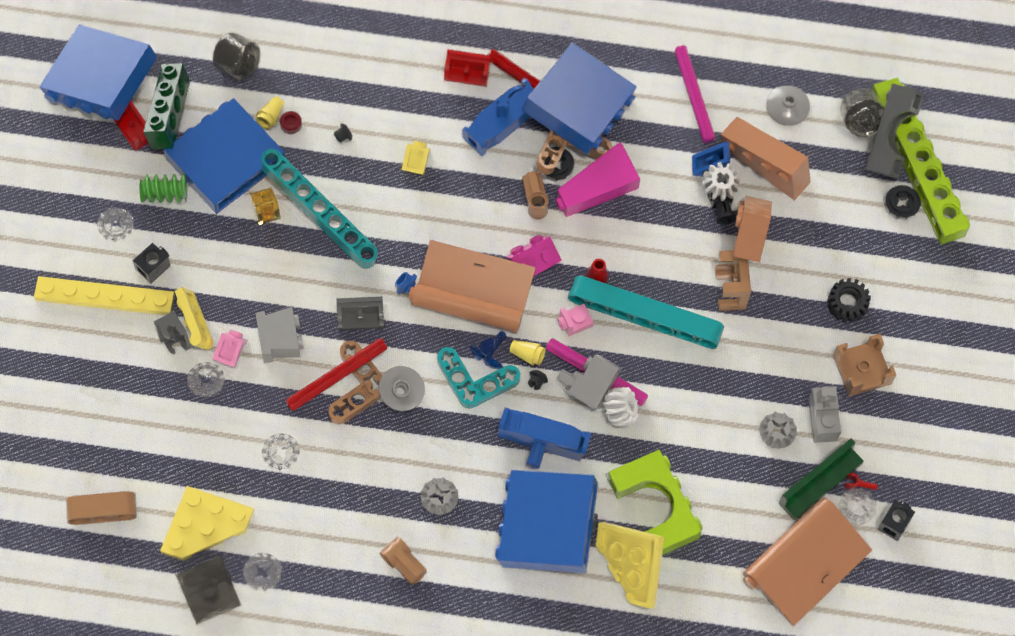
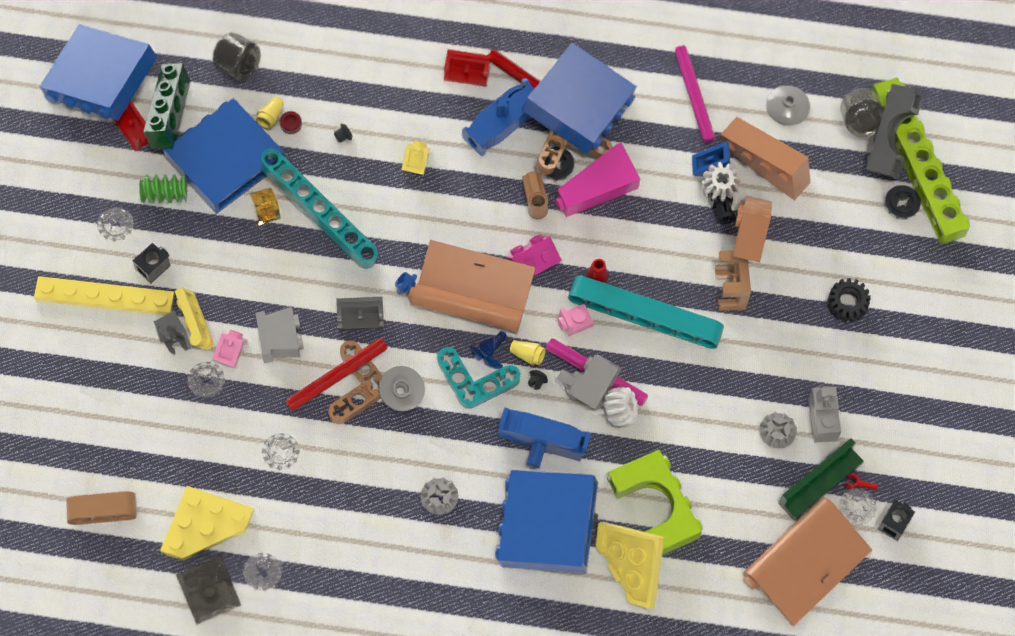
medium nougat piece [379,536,427,586] -> none
medium nougat panel [833,334,896,397] -> none

